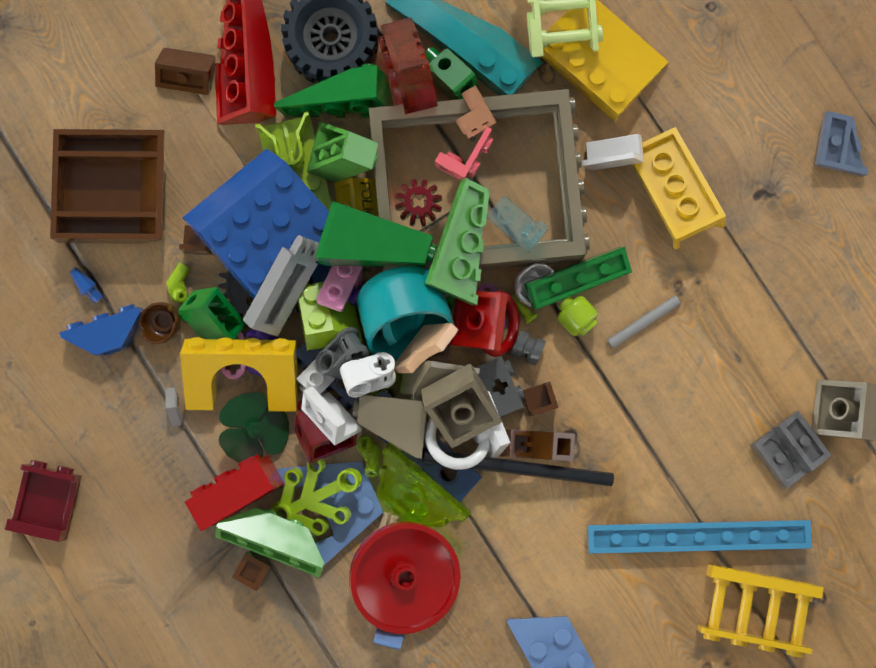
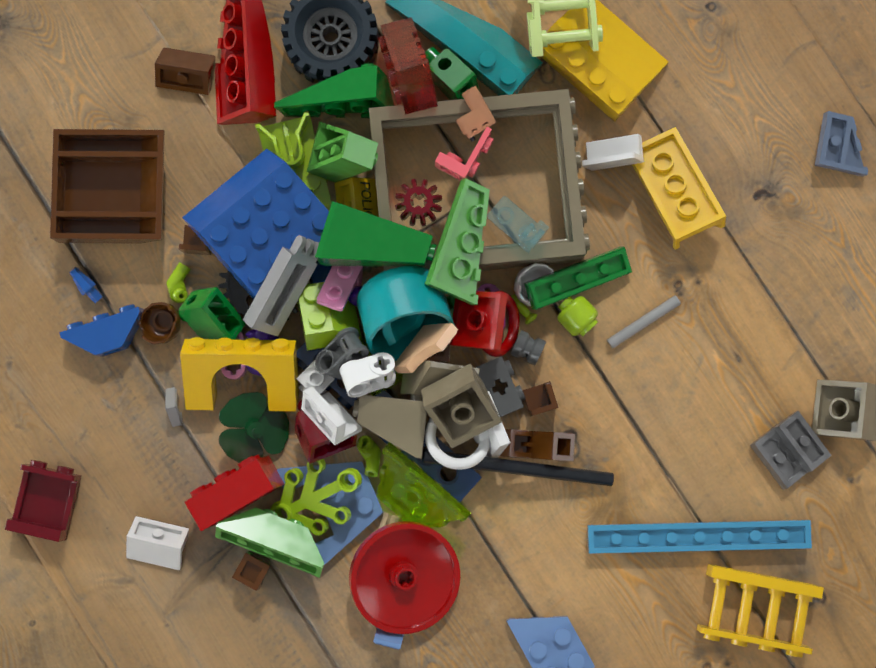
none -> white panel [126,516,189,570]

